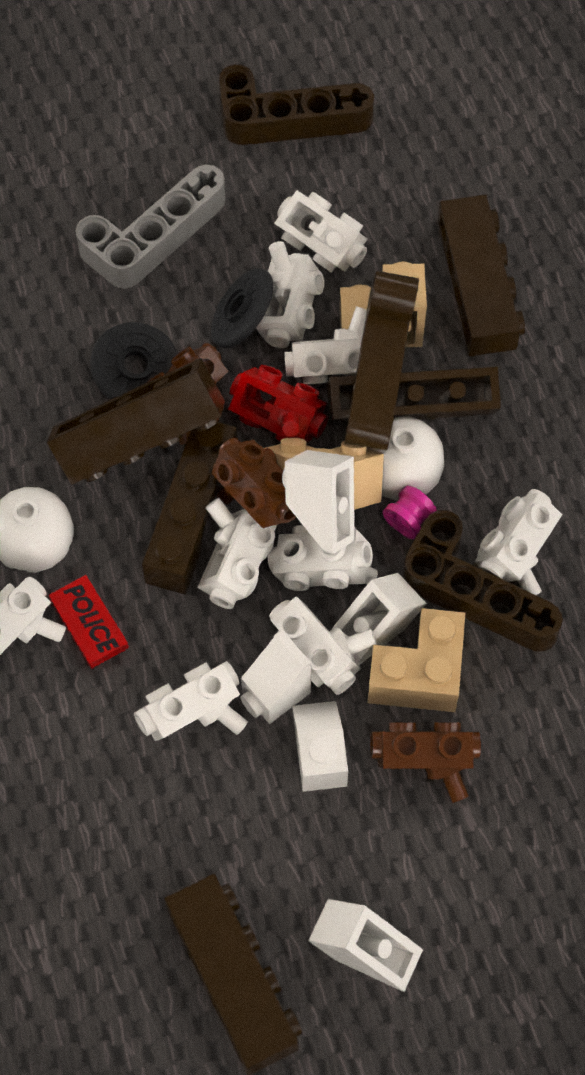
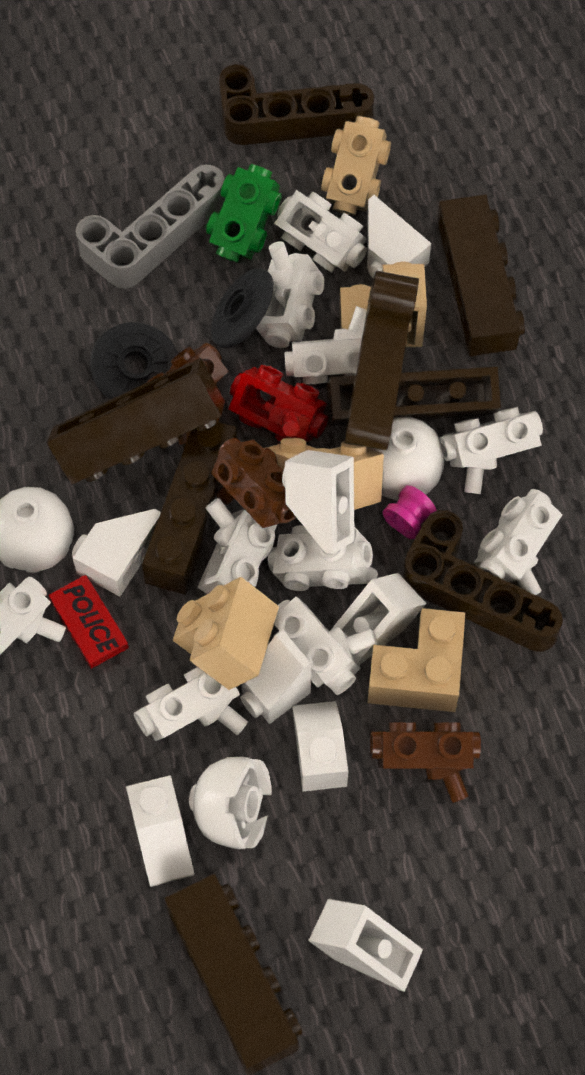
none -> white slope [72,509,161,597]
none -> white slope [126,775,195,887]
none -> tan brick [173,576,279,690]
none -> white cylinder [189,757,271,849]
none -> green brick [206,164,282,263]
none -> tan brick [321,116,391,216]
none -> white slope [367,195,431,279]
none -> white brick [439,407,543,494]

